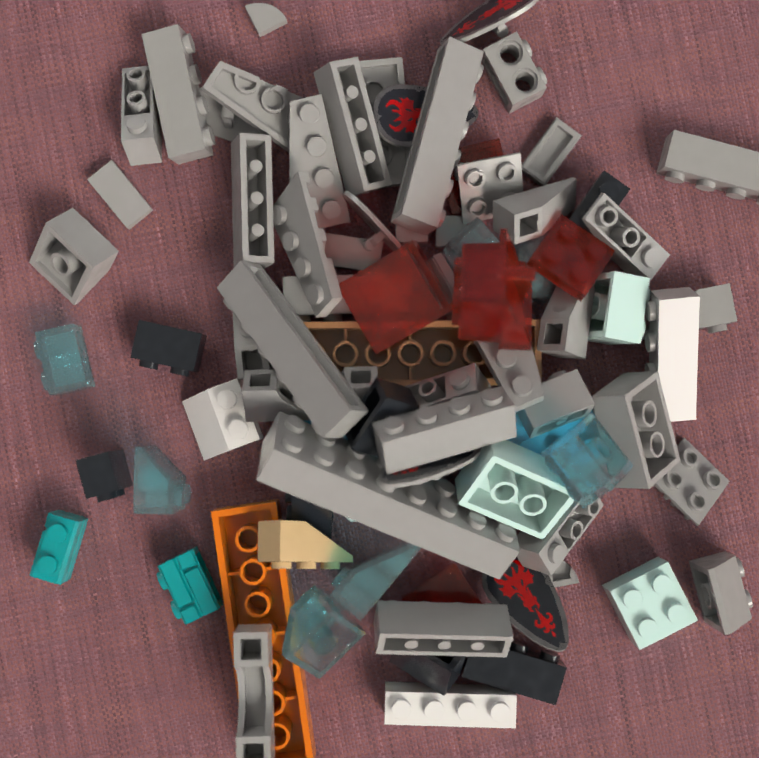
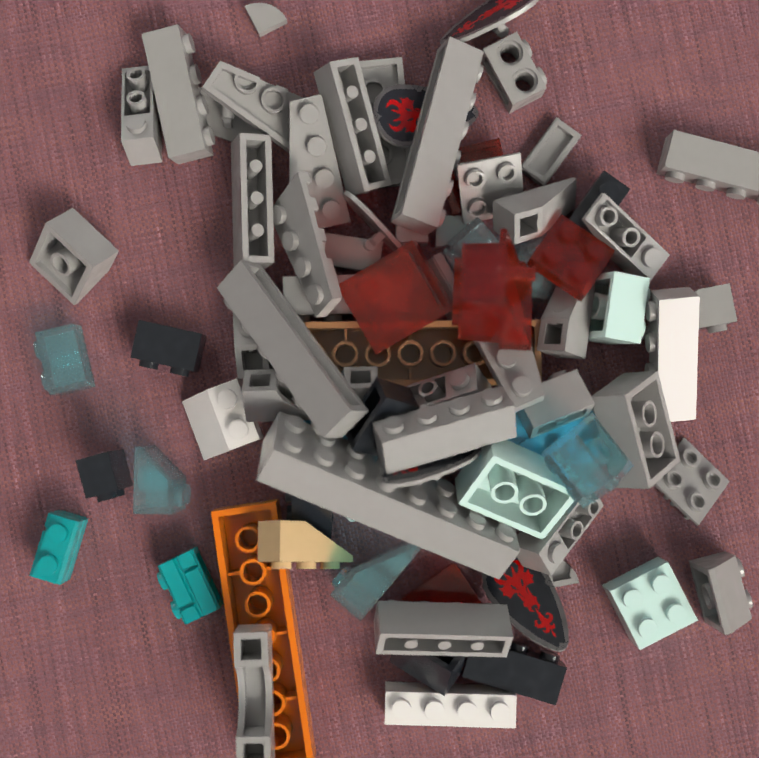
light grey tile [87,160,153,230] -> none
clear light blue slope [282,585,366,679] -> none

